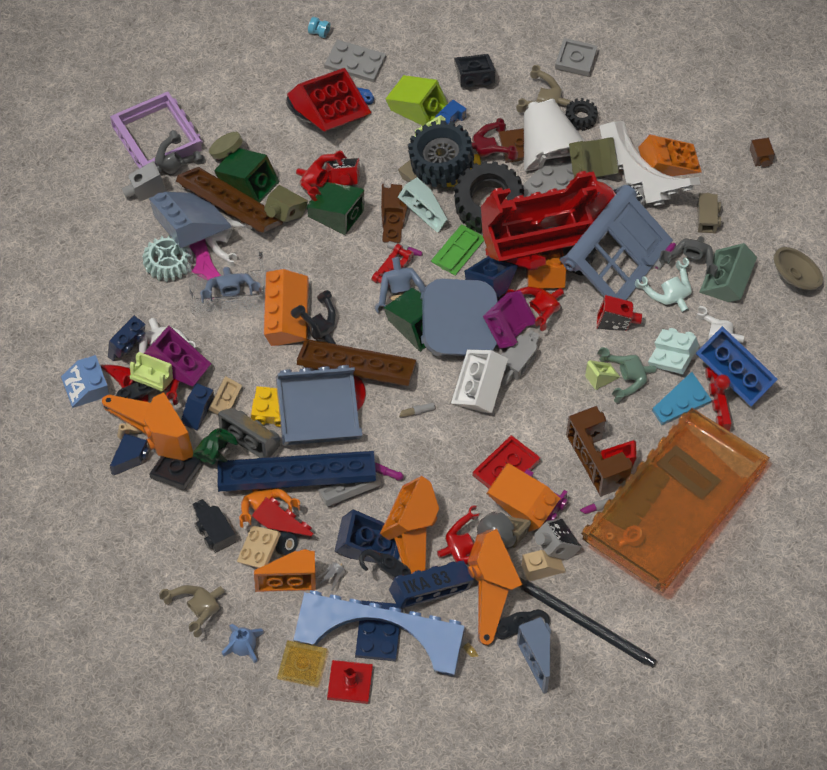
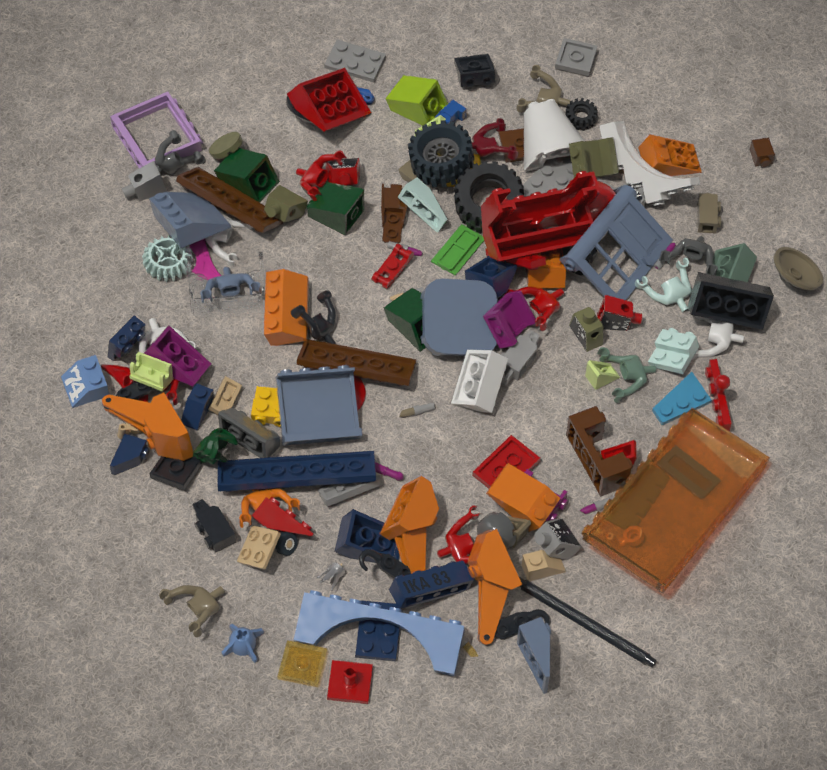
orange slope [254,549,316,592] -> none
medium azure wheel [308,16,331,38] -> none
sand blue piece [375,257,425,313] -> none
blue slope [695,326,778,407] -> none
none -> olive torso [569,307,603,352]
none -> black brick [688,272,774,330]

